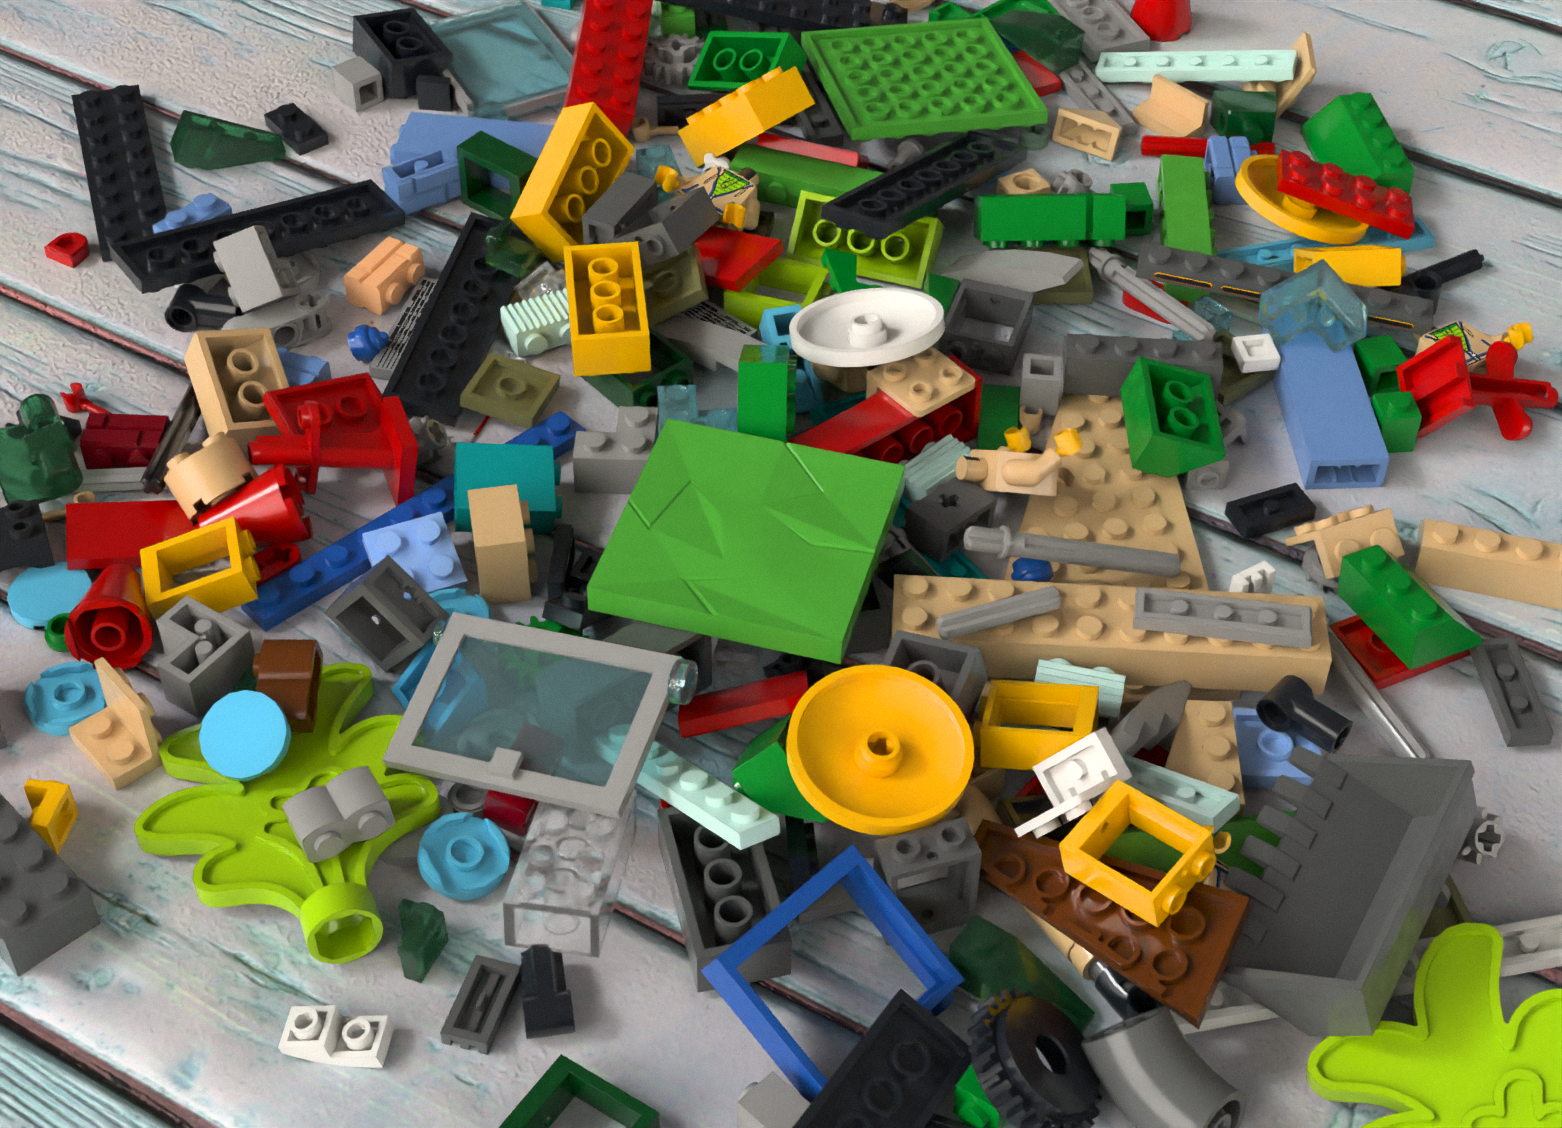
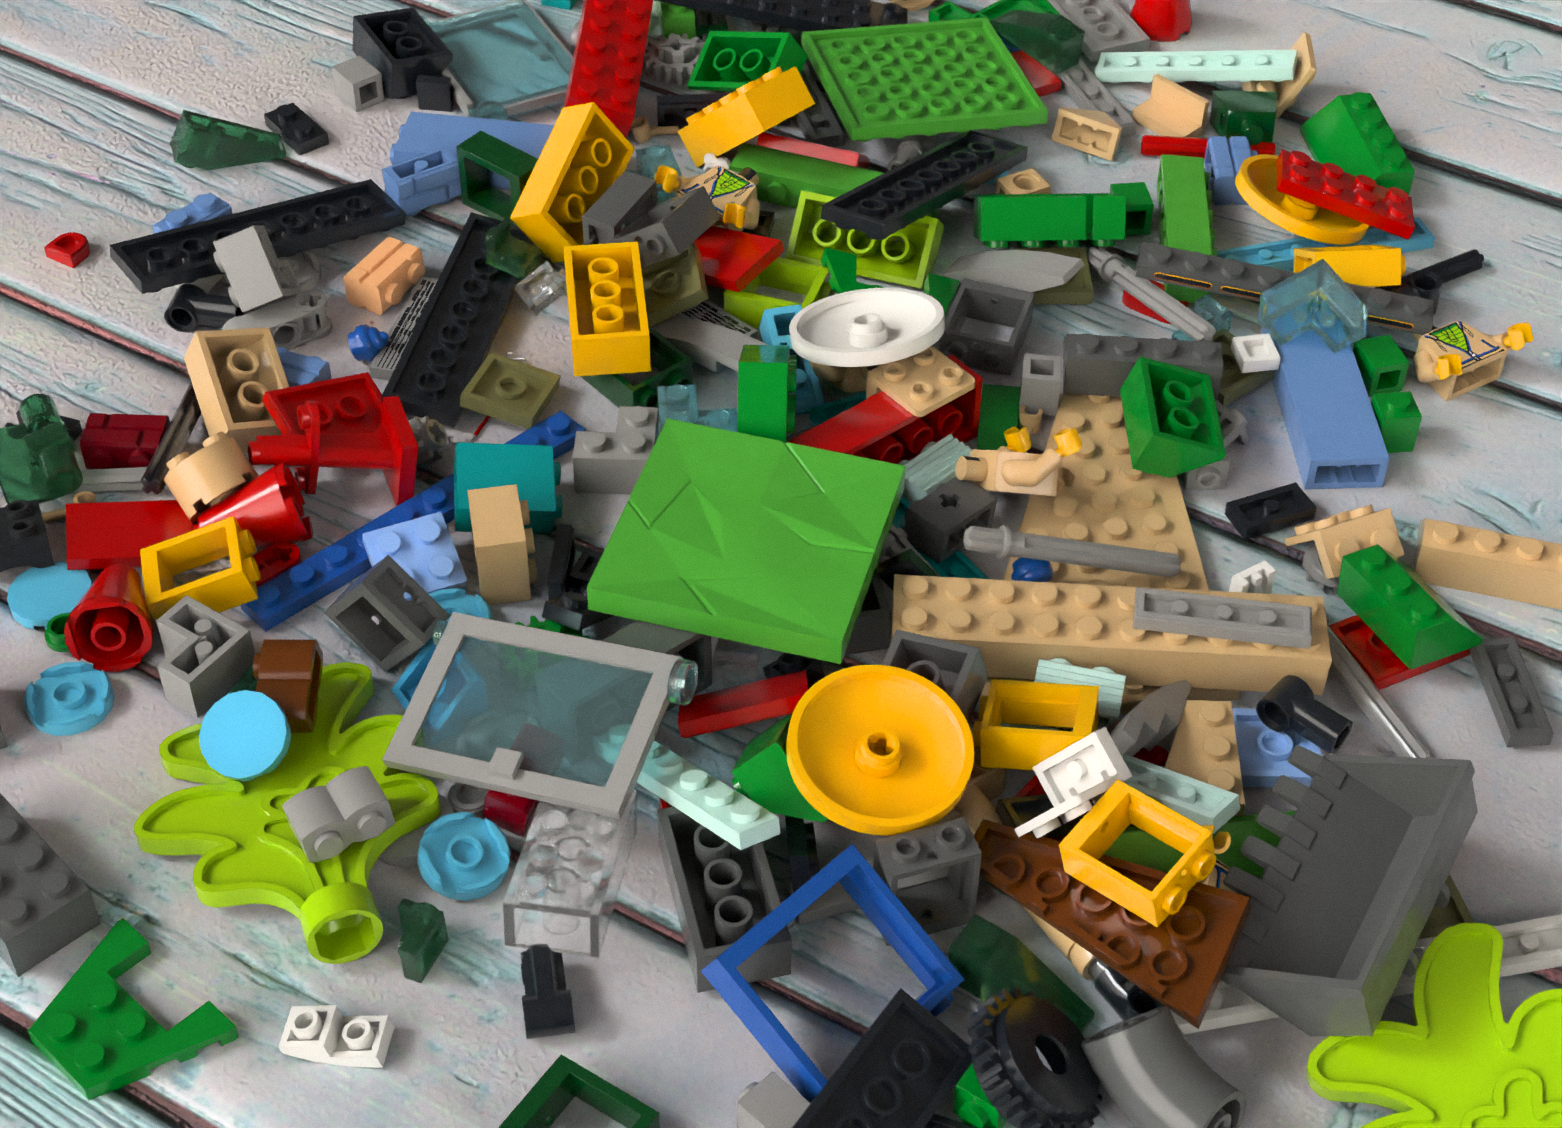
yellow bracket [23,779,79,855] -> none
red hand [60,383,112,415] -> none
tan bracket [68,657,163,791] -> none
black plate [71,85,167,262] -> none
dark grey tile [440,955,522,1055] -> none
light aqua brick [500,288,571,358] -> none
light grey axle [936,586,1061,640] -> none
sand green bush [1019,124,1050,151] -> none
light grey gear [1051,169,1096,194] -> none
red piece [1396,335,1558,441] -> none
light grey gear [1458,806,1506,864] -> none
none -> green wing [28,918,239,1101]

